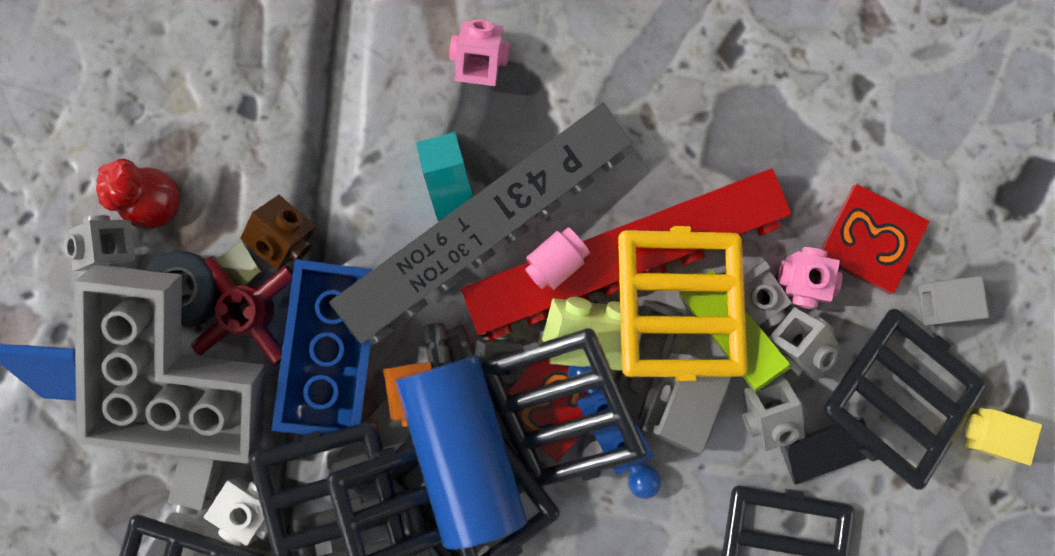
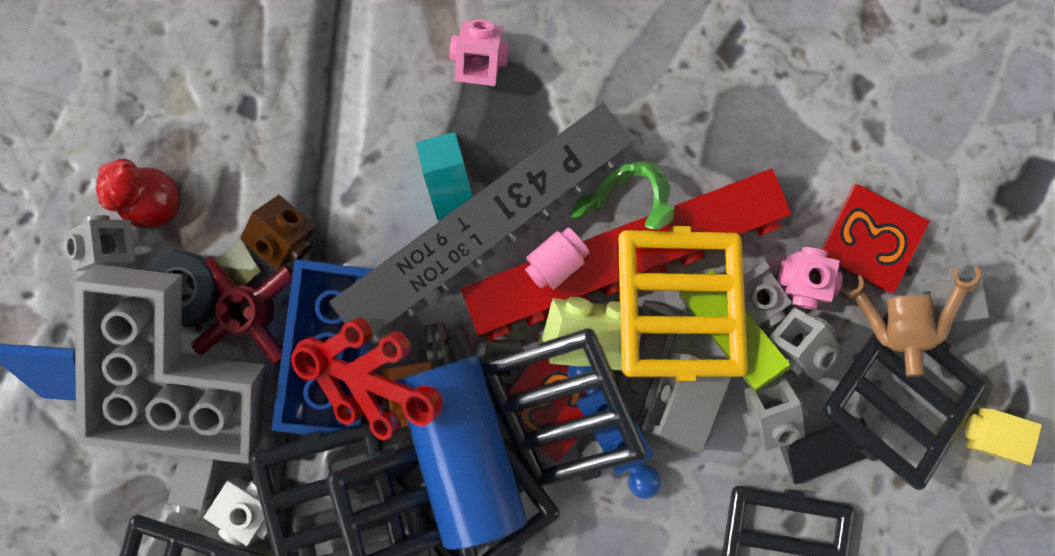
none -> red plant [291,317,443,440]
none -> bright green helmet [571,161,675,230]
none -> medium nougat piece [840,266,981,377]

